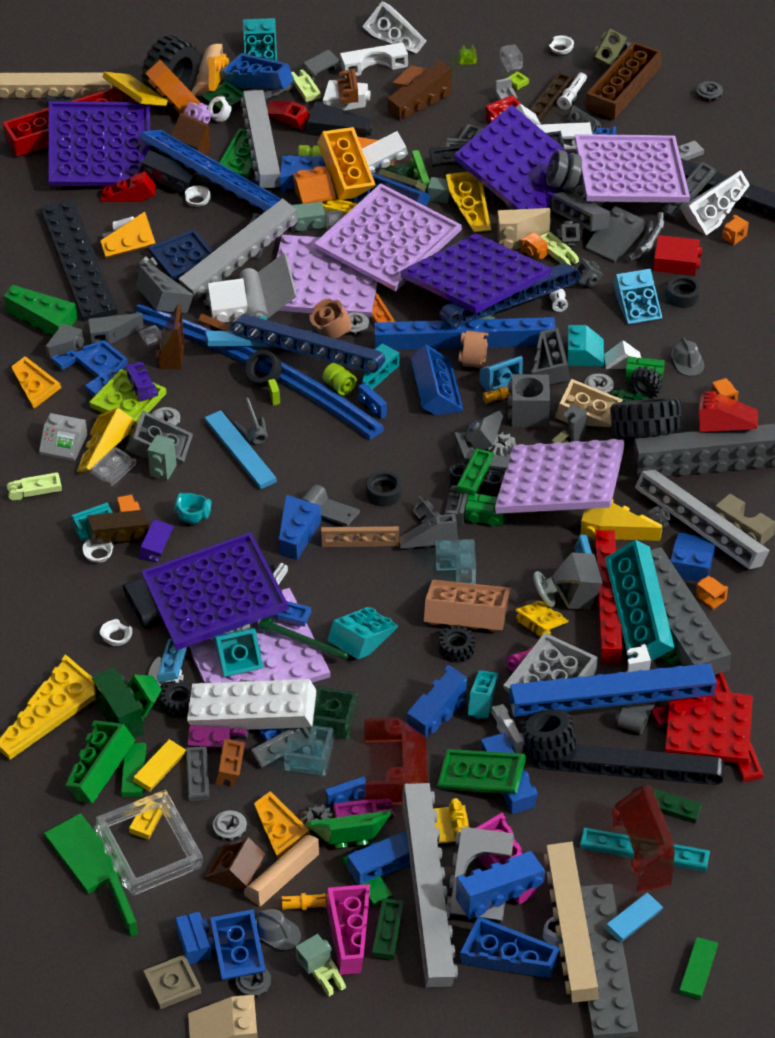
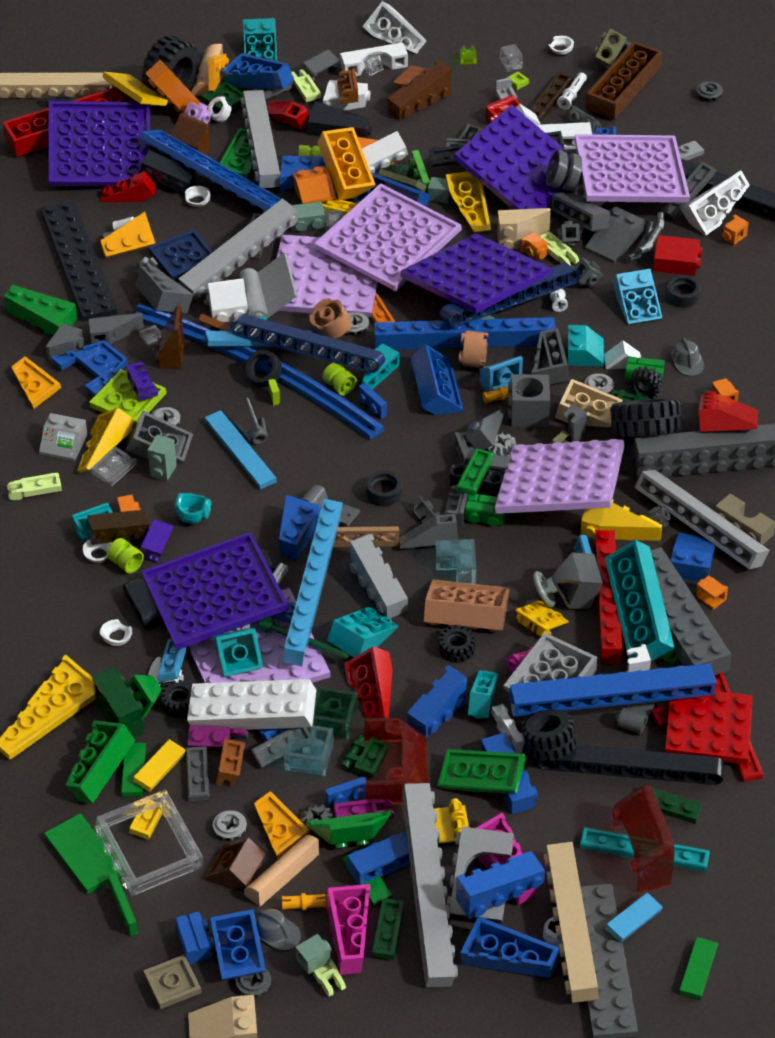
none -> lime wheel [107,538,144,573]
none -> dark azure brick [282,499,343,667]
none -> dark green plate [341,735,390,778]
none -> red wedge [344,647,392,728]
none -> light grey wedge [349,534,408,618]
none -> clear plate [363,54,384,76]

